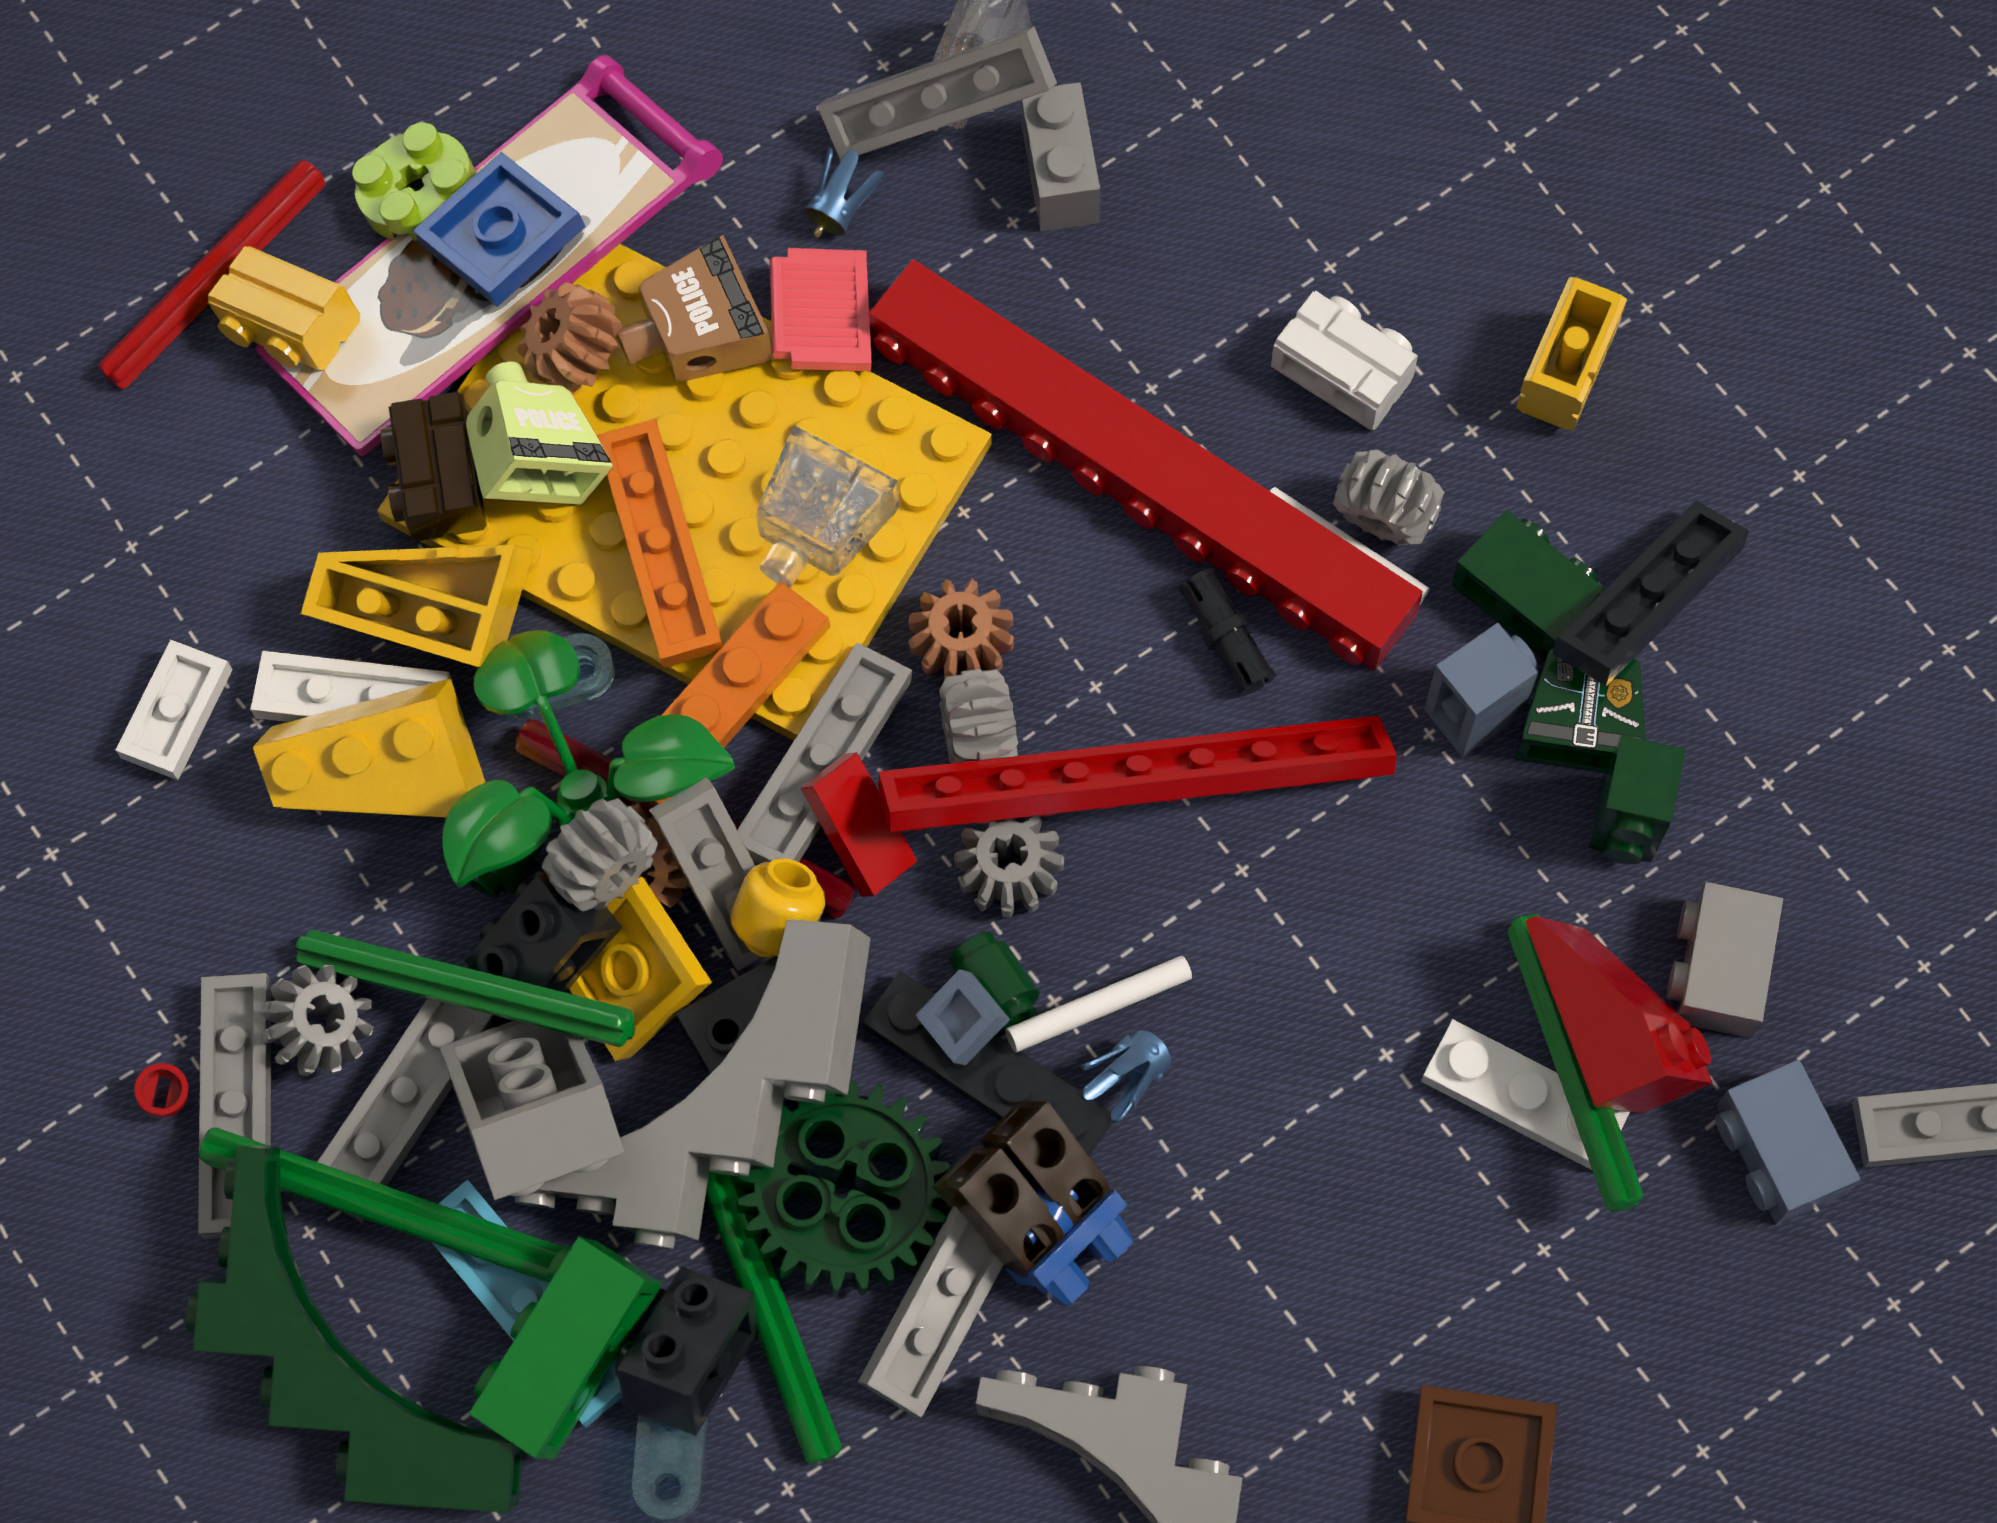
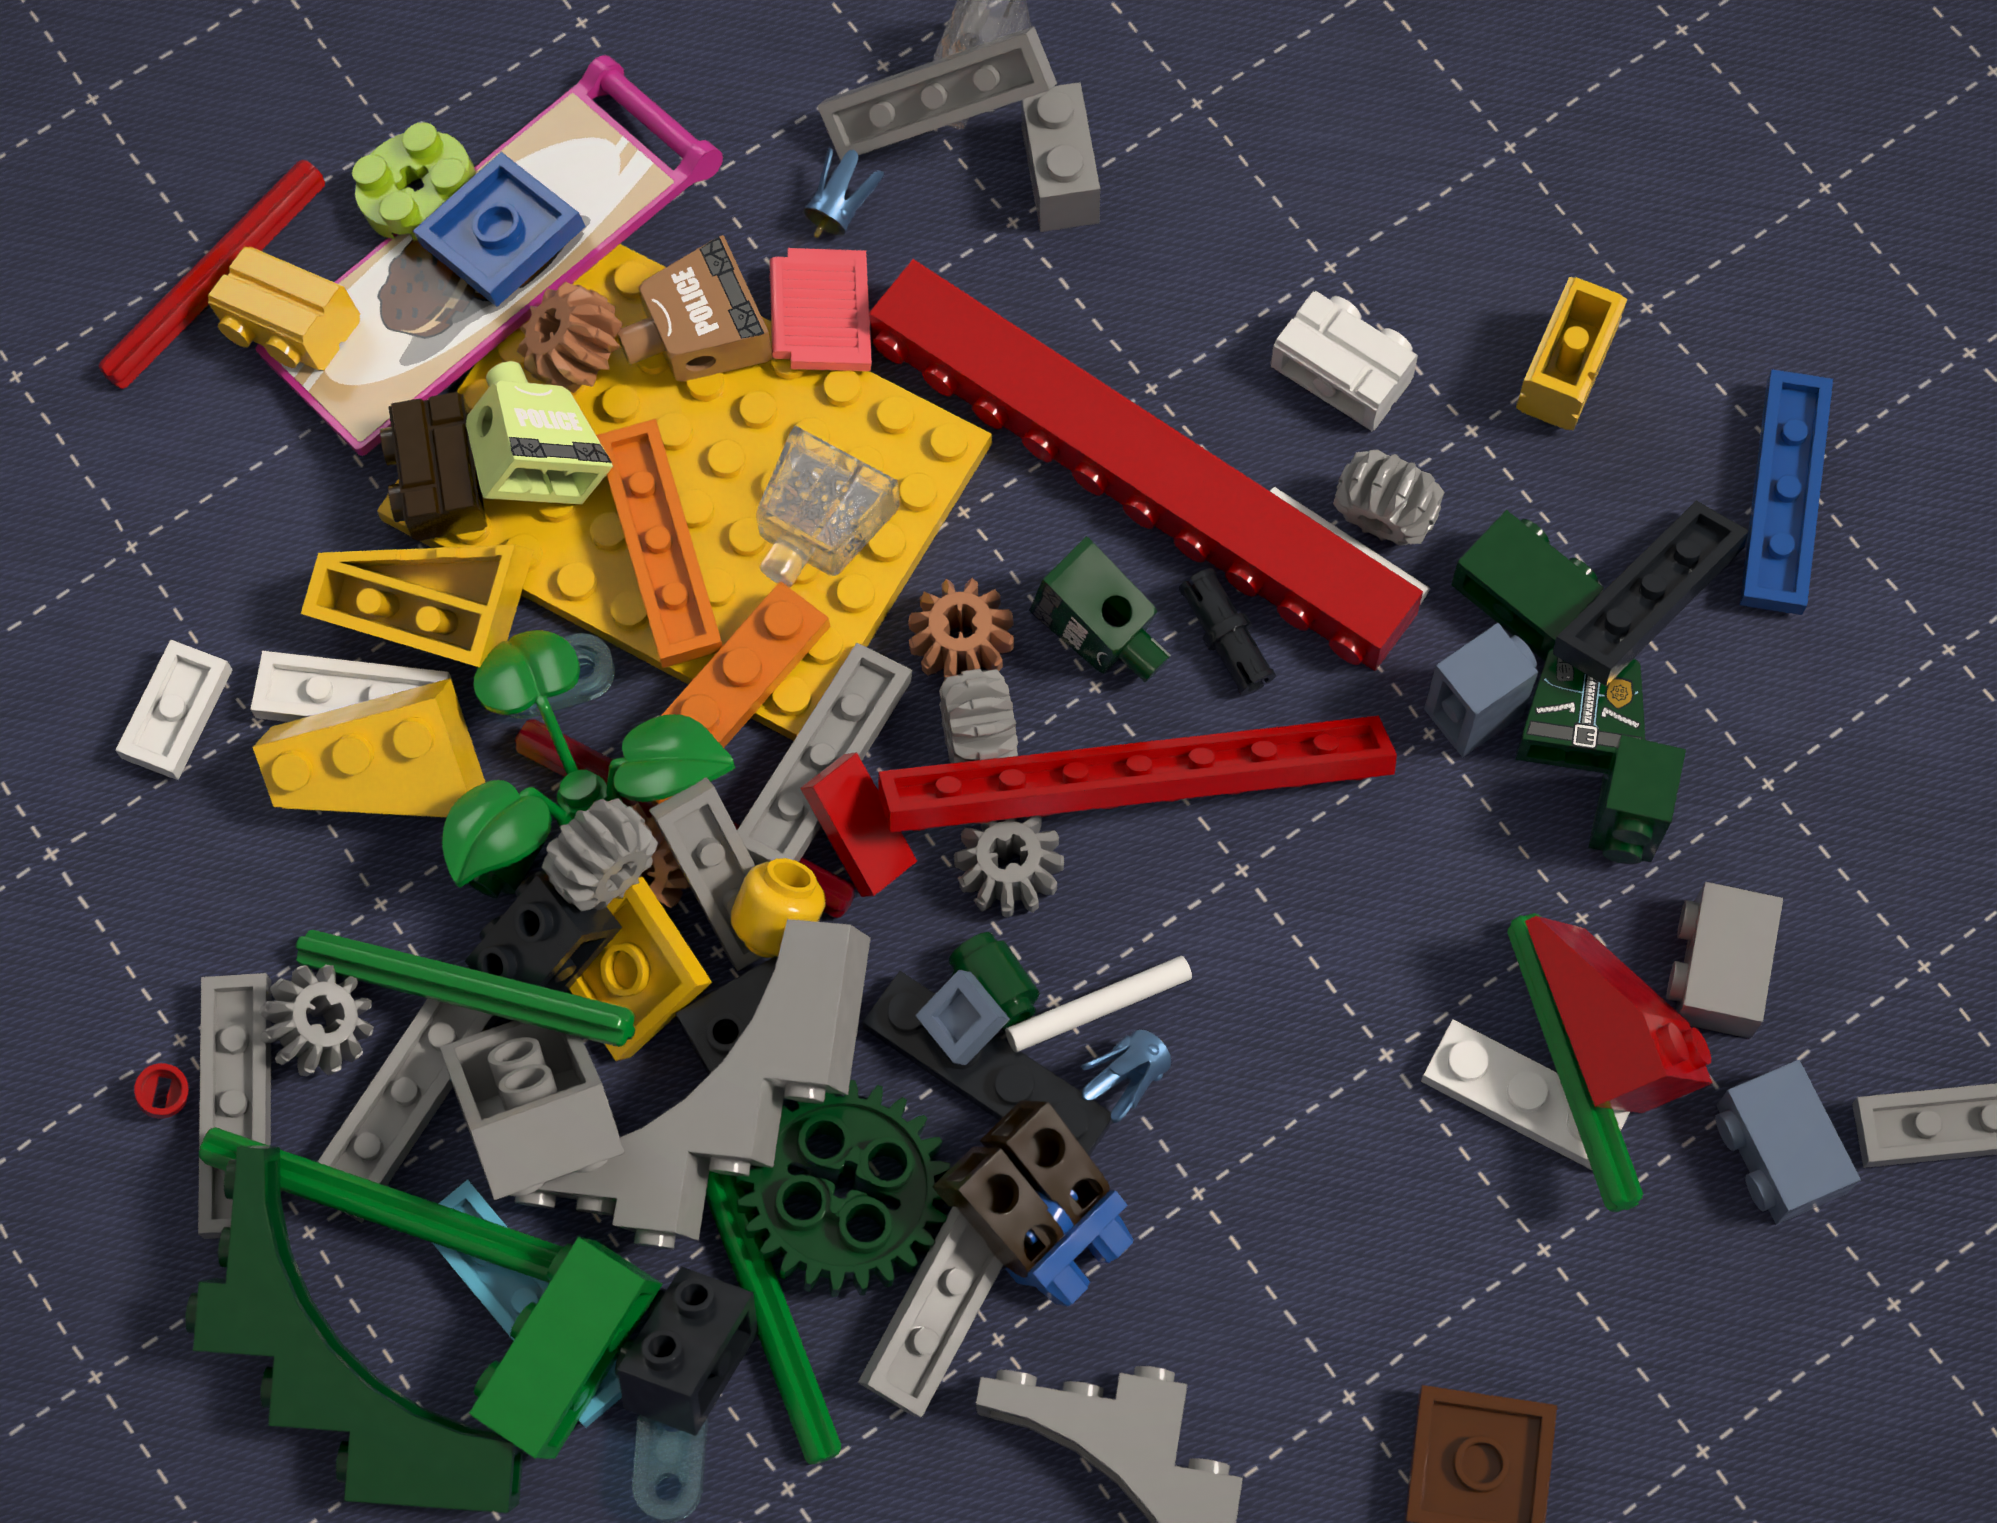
none -> dark green torso [1029,536,1171,683]
none -> blue plate [1740,369,1833,615]

